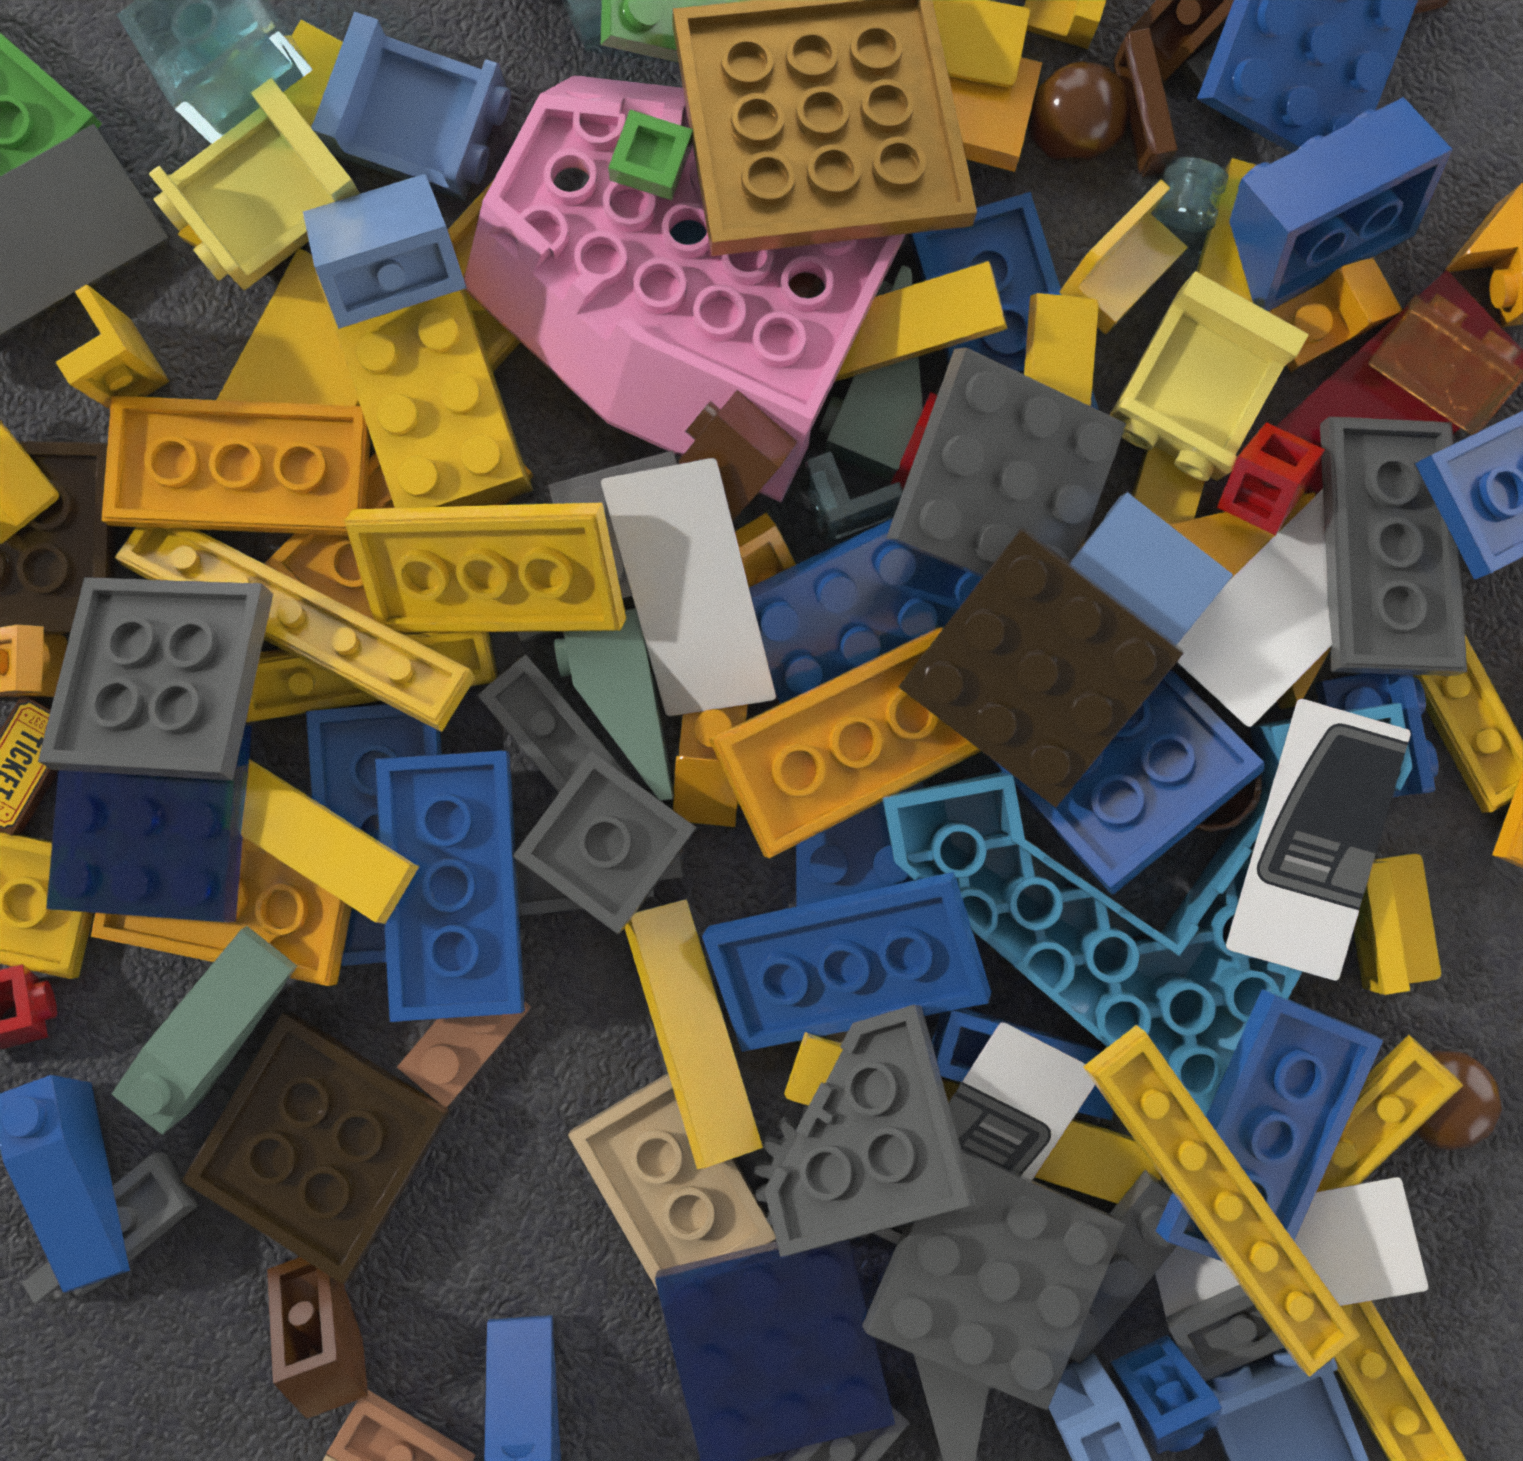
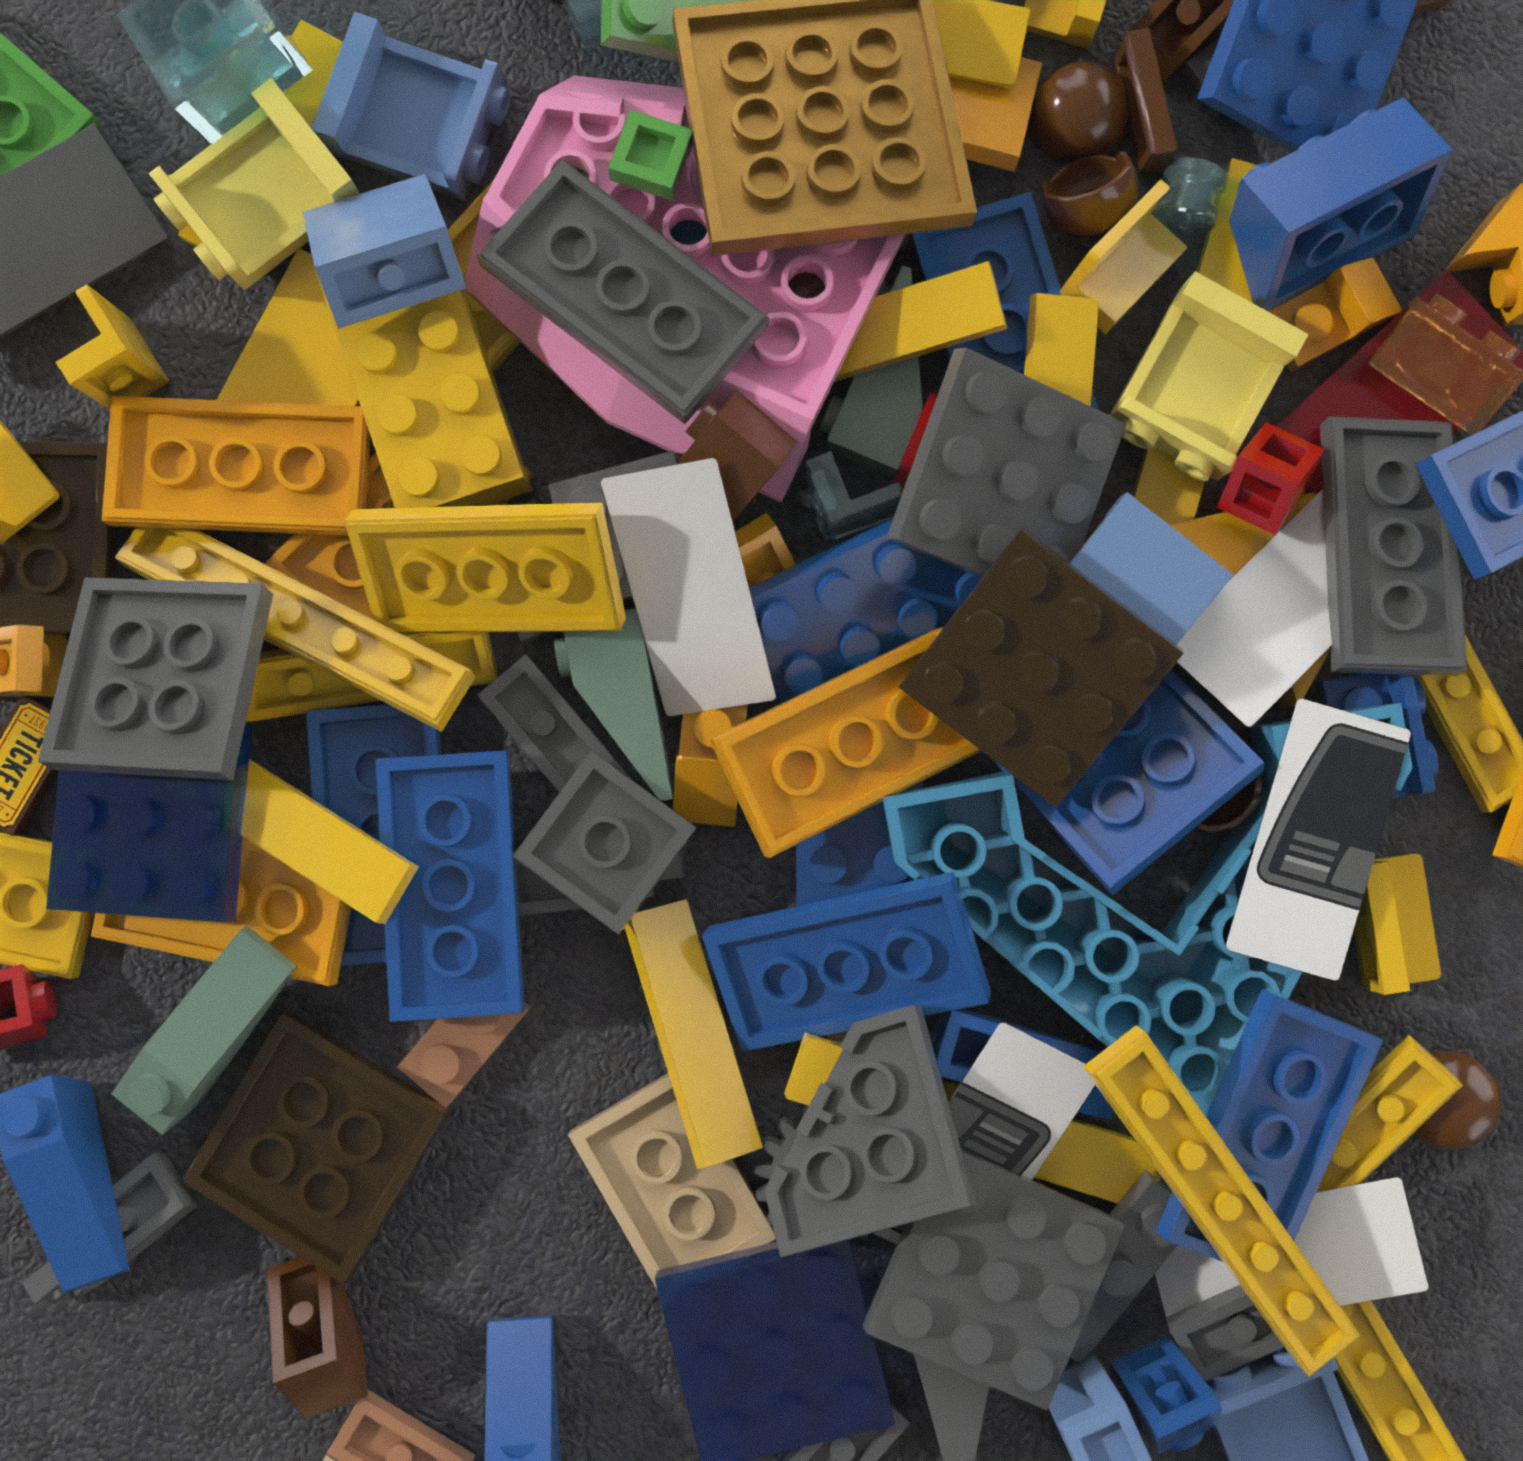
none -> dark grey tile [477,159,769,424]
none -> reddish brown hair [1041,151,1139,237]

